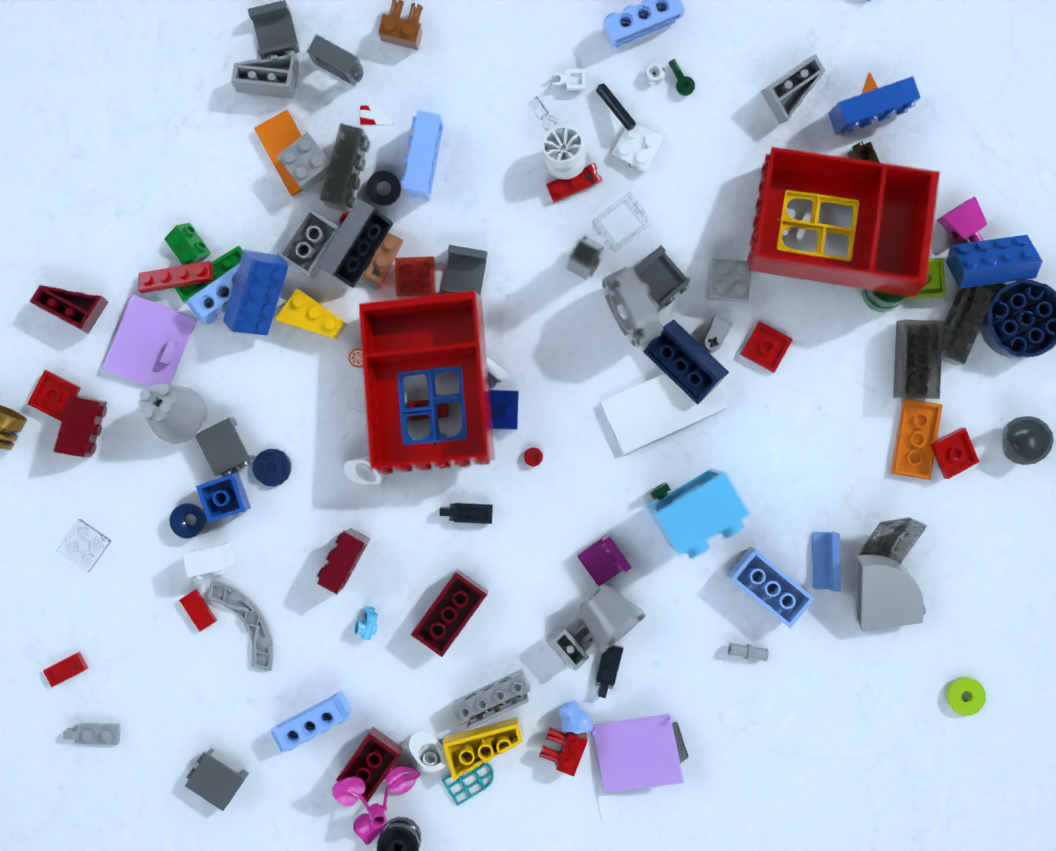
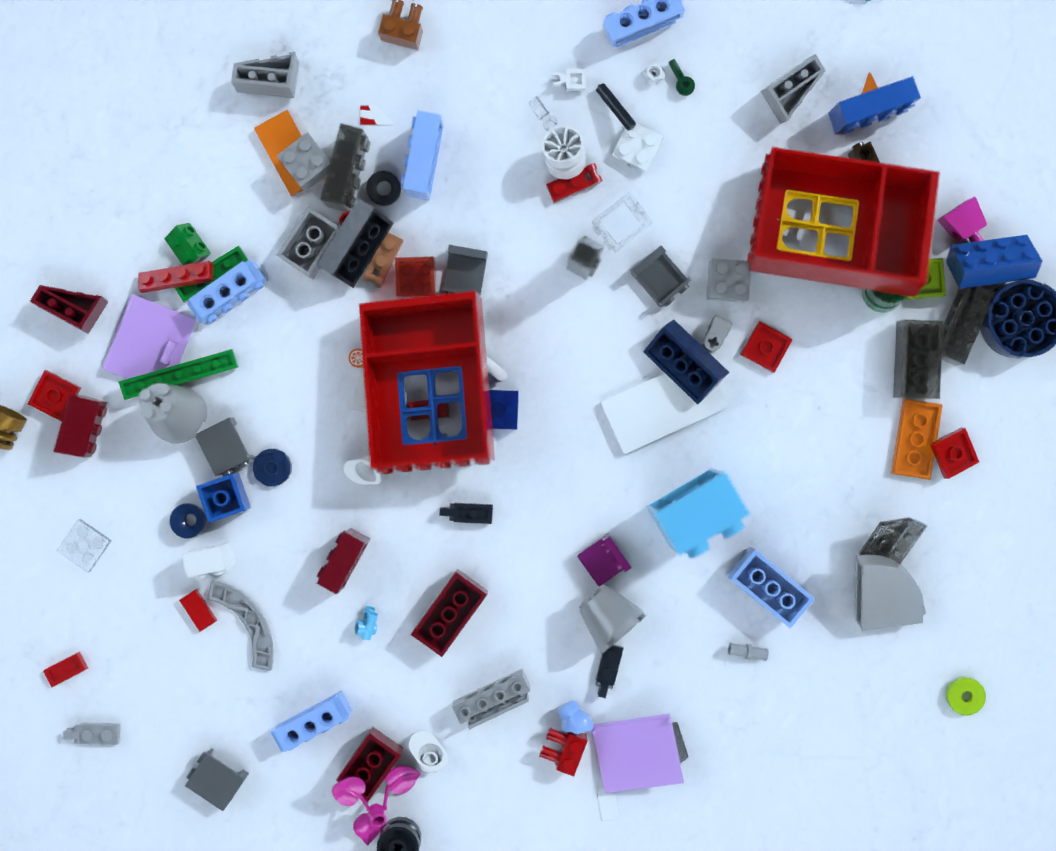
blue brick [223,250,289,335] -> none
dark grey panel [247,0,300,60] -> none
yellow wedge [274,288,348,339] -> none
dark grey window [307,34,364,86] -> none
teal window [442,762,494,806] -> none
yellow wedge [443,717,523,781] -> none
red tile [524,447,543,467] -> none
light grey brick [545,617,595,671] -> none
light grey piece [602,267,663,347] -> none
dark green plate [648,482,671,500] -> none
medium blue panel [812,532,841,592] -> none
dark grey cylinder [1002,416,1054,465] -> none
none -> green plate [118,349,239,400]

